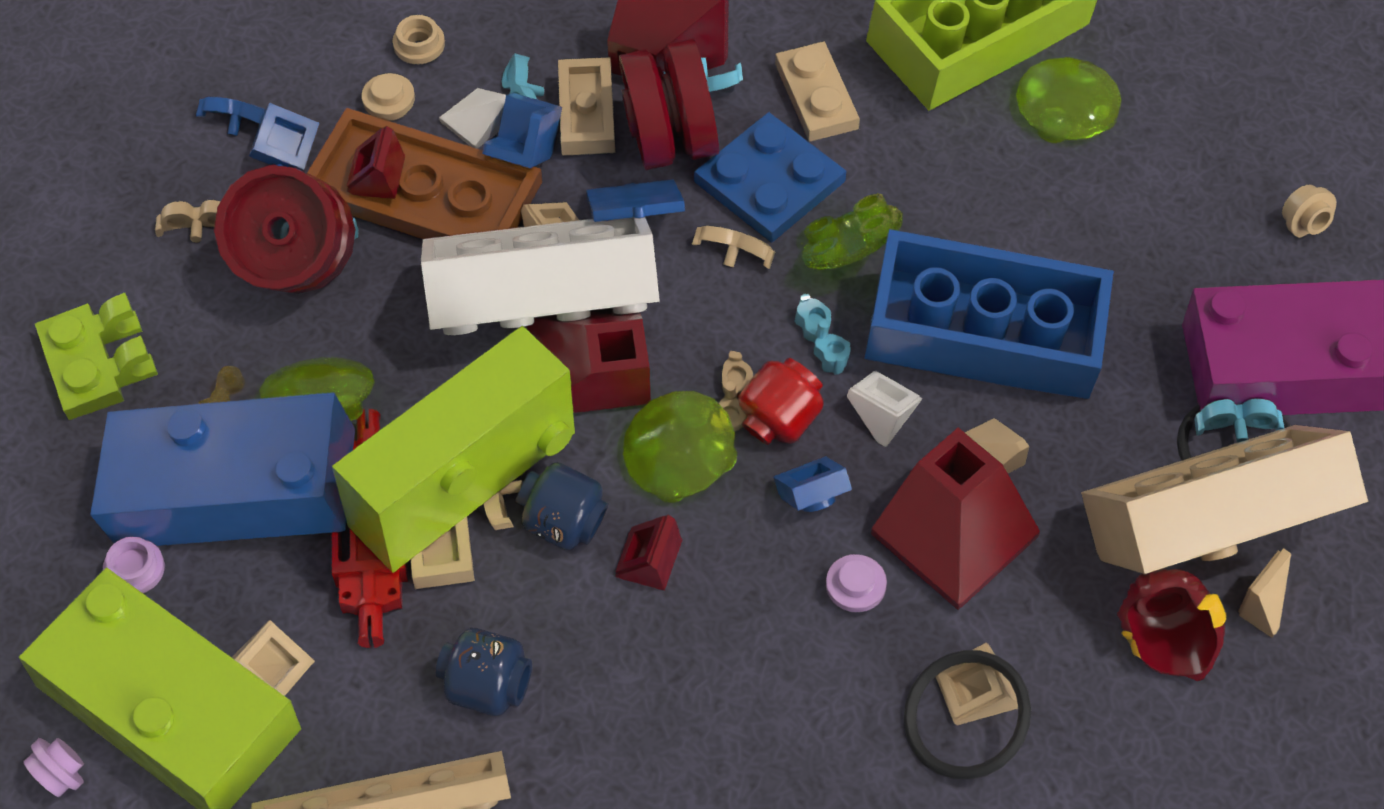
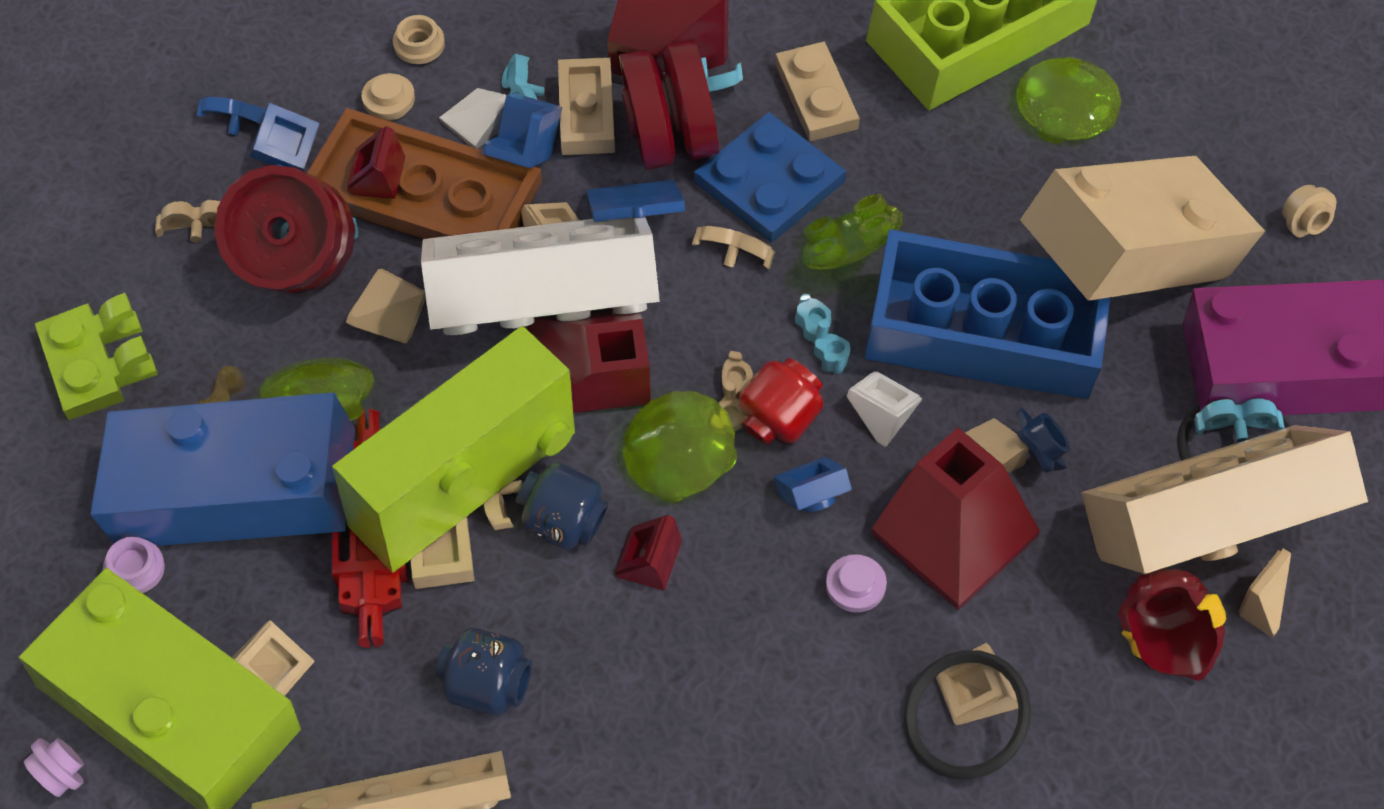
none -> tan slope [346,269,426,344]
none -> dark blue plate [1016,408,1070,473]
none -> tan brick [1020,156,1265,301]

